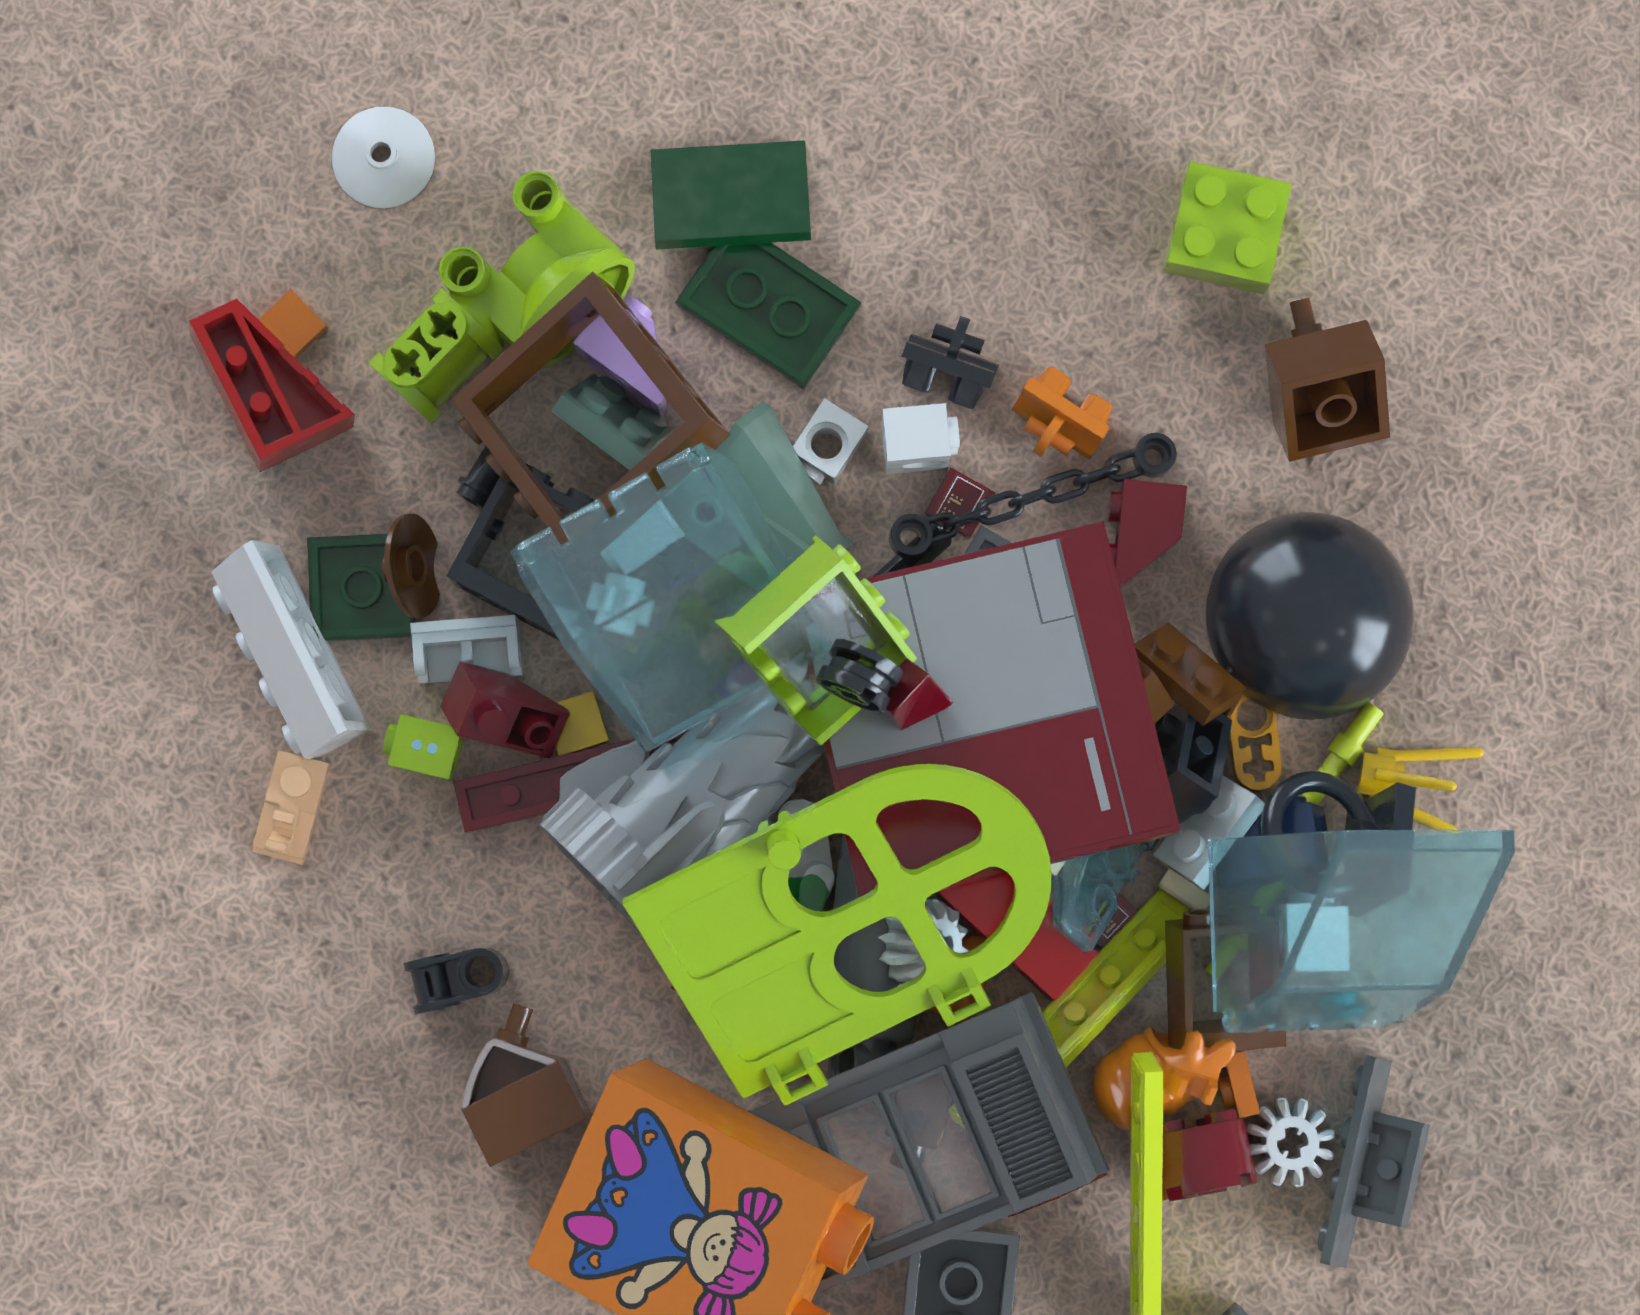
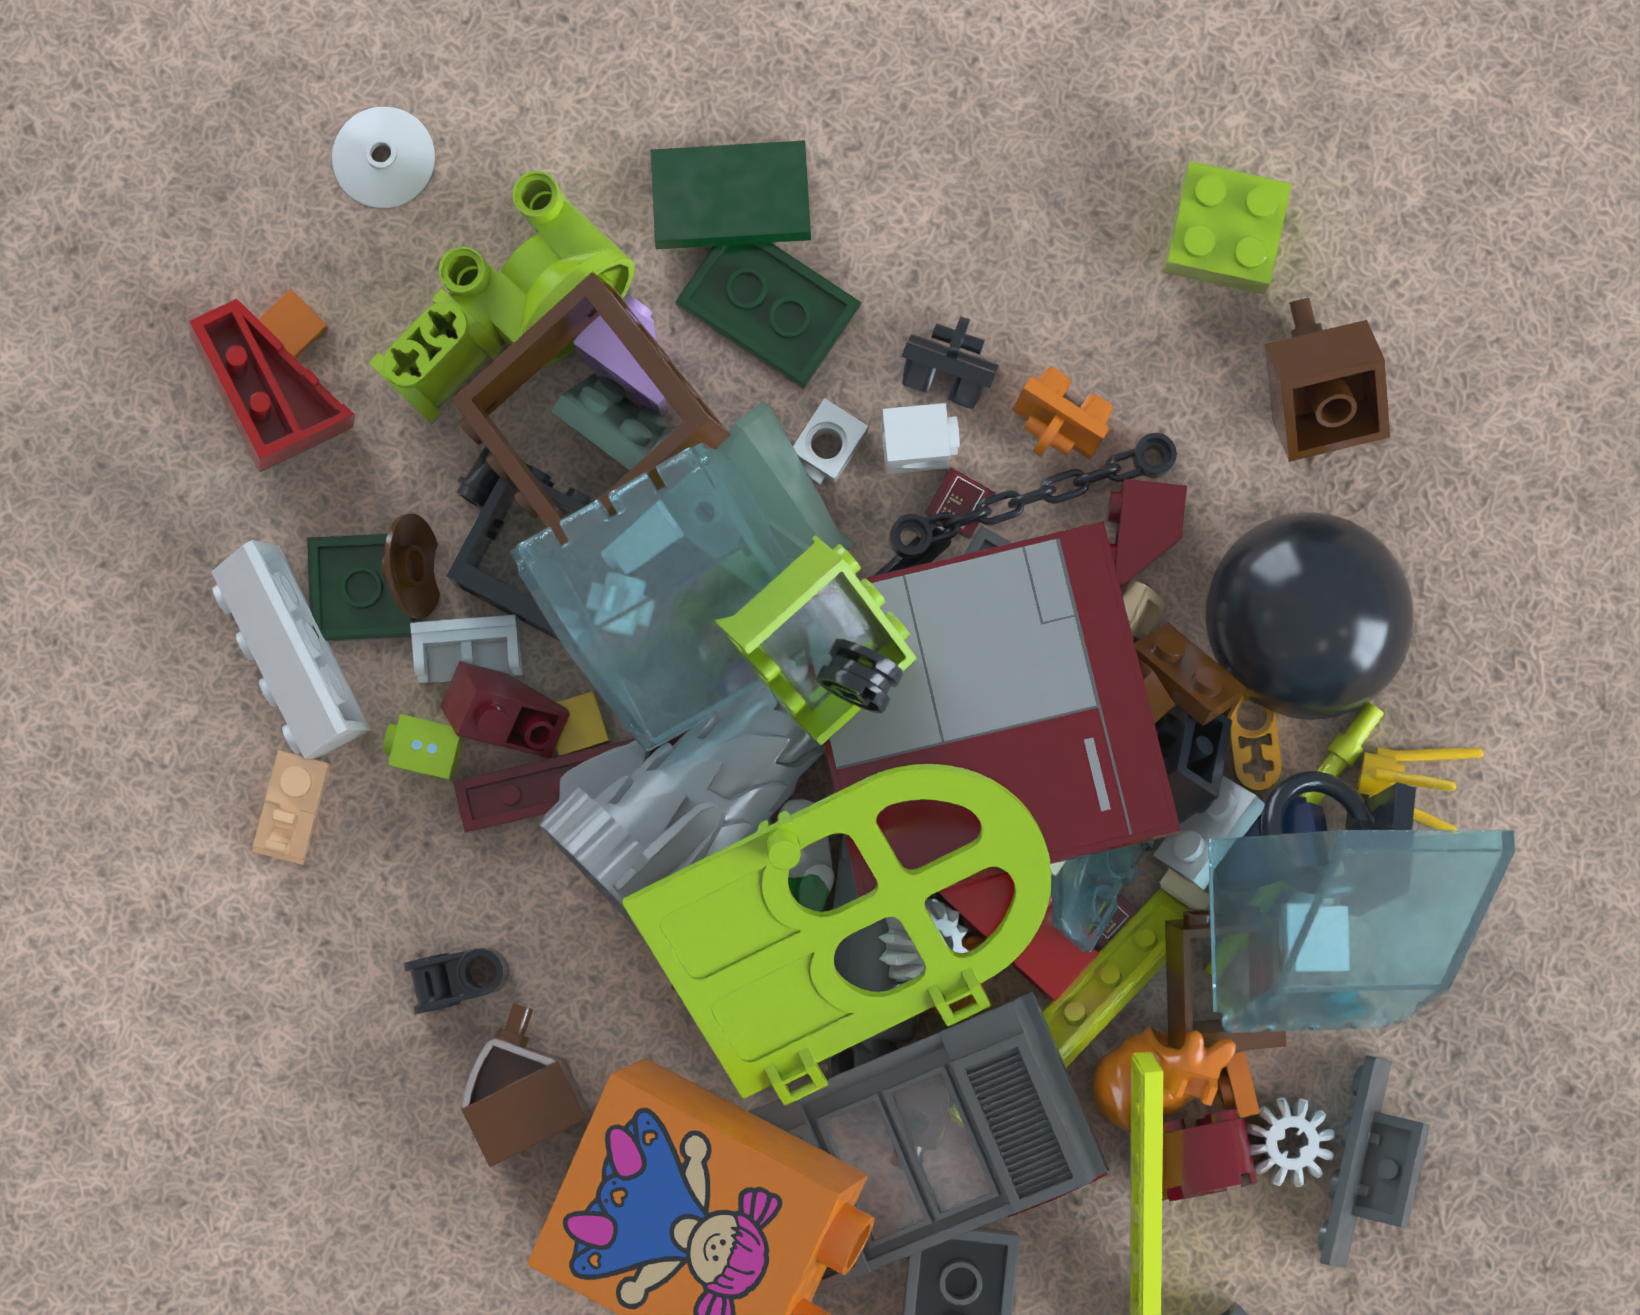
dark red slope [883,658,953,730] -> none
none -> tan tile [1123,580,1167,643]

